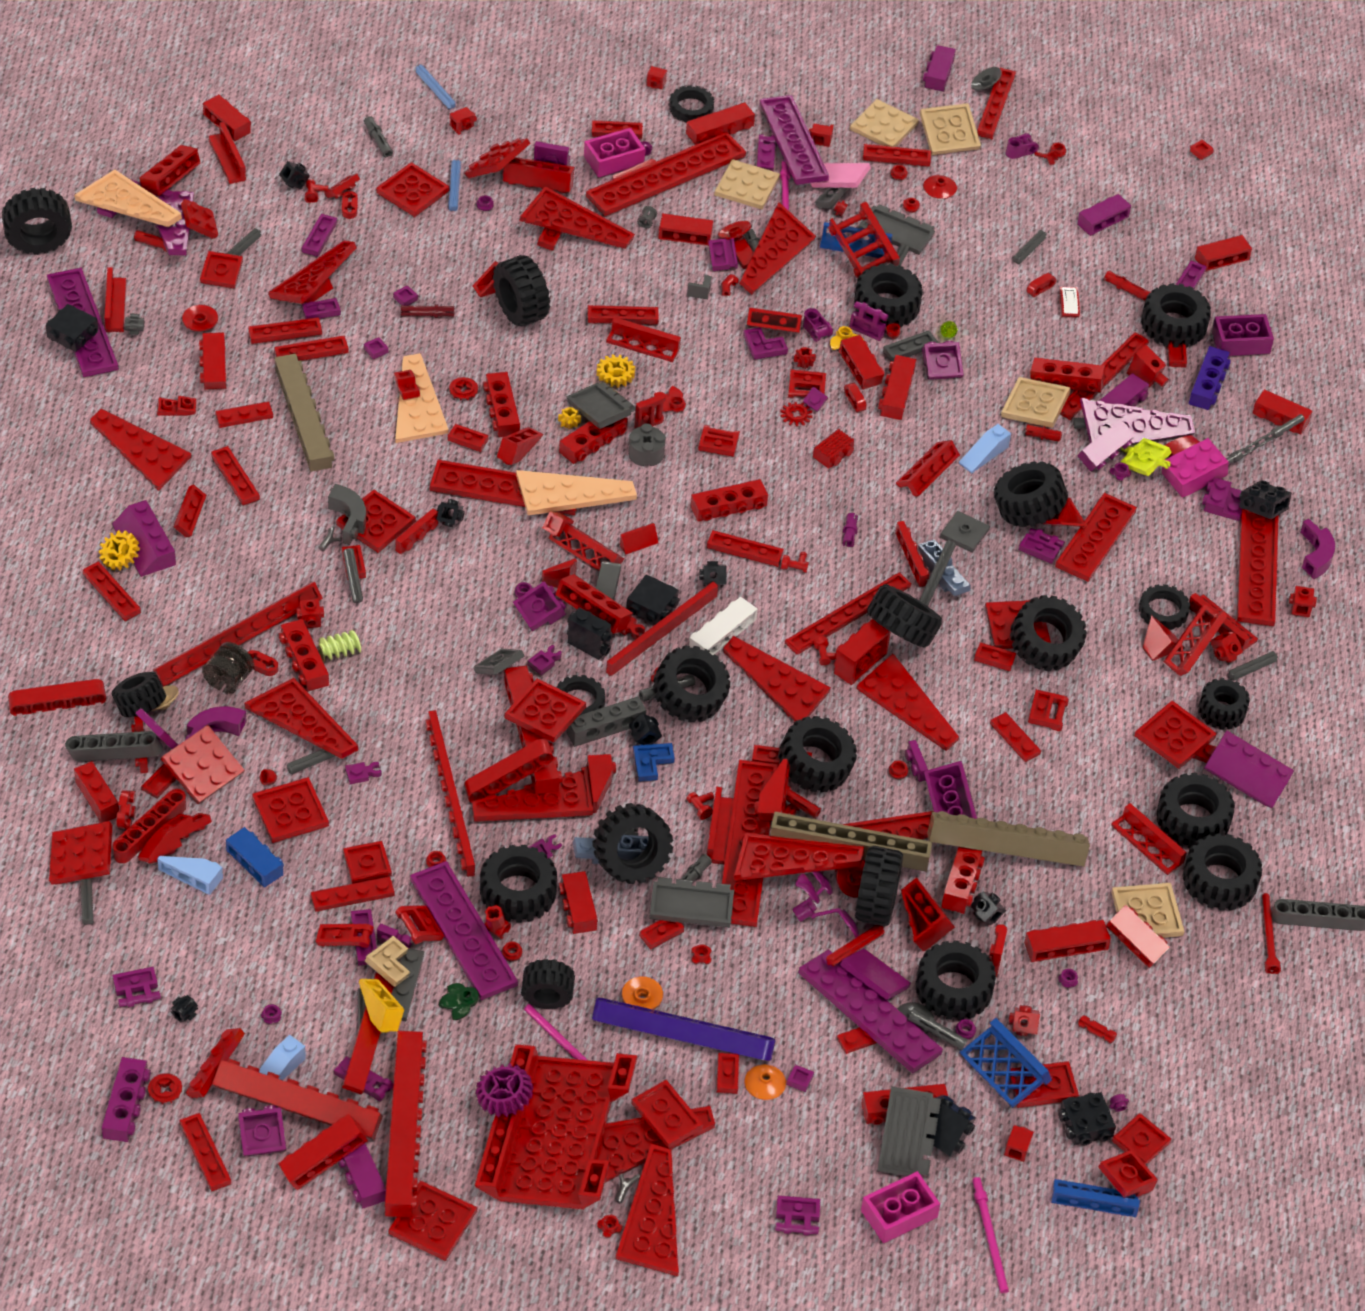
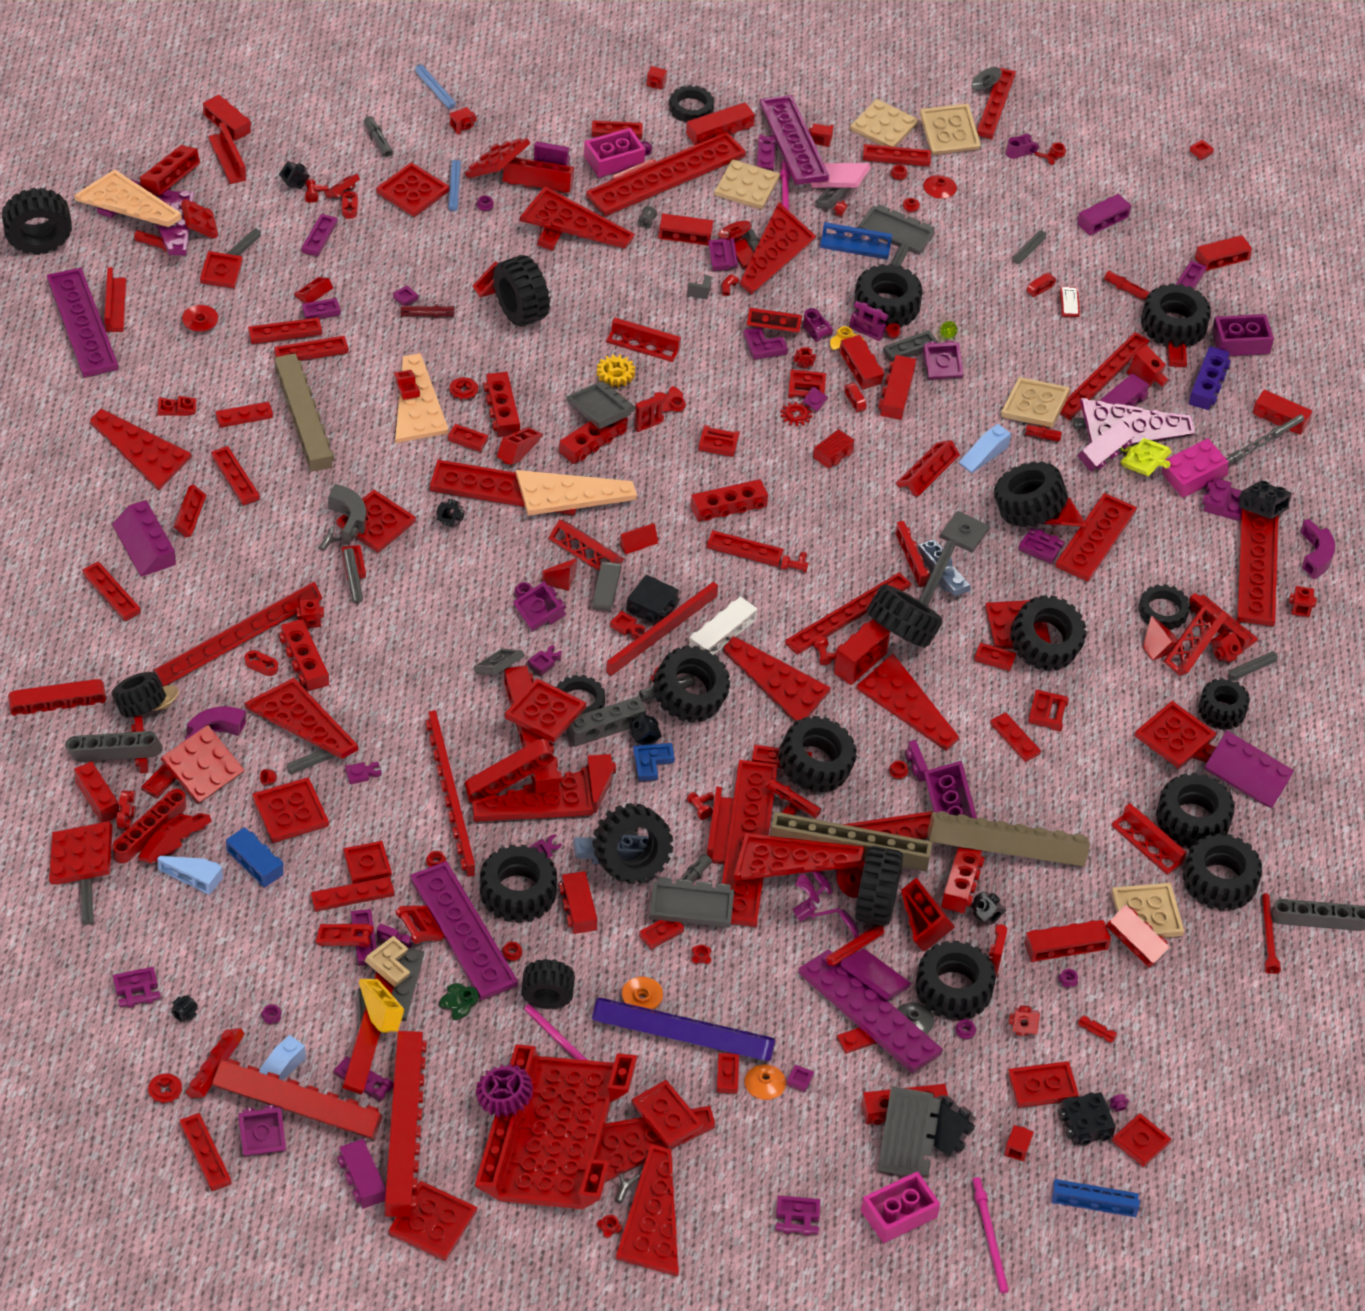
black brick [46,304,98,352] -> none
yellow gear [99,530,140,571] -> none
magenta brick [102,1057,151,1142] -> none
dark grey gear [125,313,145,335] -> none
magenta tile [136,708,179,749] -> none
red wedge [199,332,226,389] -> none
clear smoke wheel [202,642,254,694] -> none
red wing [268,240,357,304] -> none
red brick [278,1114,368,1190] -> none
yellowish green piece [318,630,361,662] -> none
magenta plate [364,337,389,359] -> none
red plate [395,508,439,554] -> none
red piece [485,905,511,939] -> none
panel [542,511,574,537] -> none
red brick [555,574,633,634] -> none
yellow gear [558,407,581,430] -> none
black brick [567,607,612,660] -> none
red plate [587,305,659,325] -> none
dark grey brick [628,423,666,466] -> none
black brick [699,561,727,586] -> none
red slope [755,759,790,821] -> none
red fence [828,201,900,279] -> none
magenta pin [842,513,858,547] -> none
dark grey pin [907,1008,968,1050] -> none
magenta brick [923,45,956,92] -> none
blue fence [960,1018,1052,1108] -> none
red brick [1030,357,1105,393] -> none
red plate [1098,1150,1158,1198] -> none
magenta plate [1110,463,1131,481] -> none
red slope [1164,435,1200,457] -> none

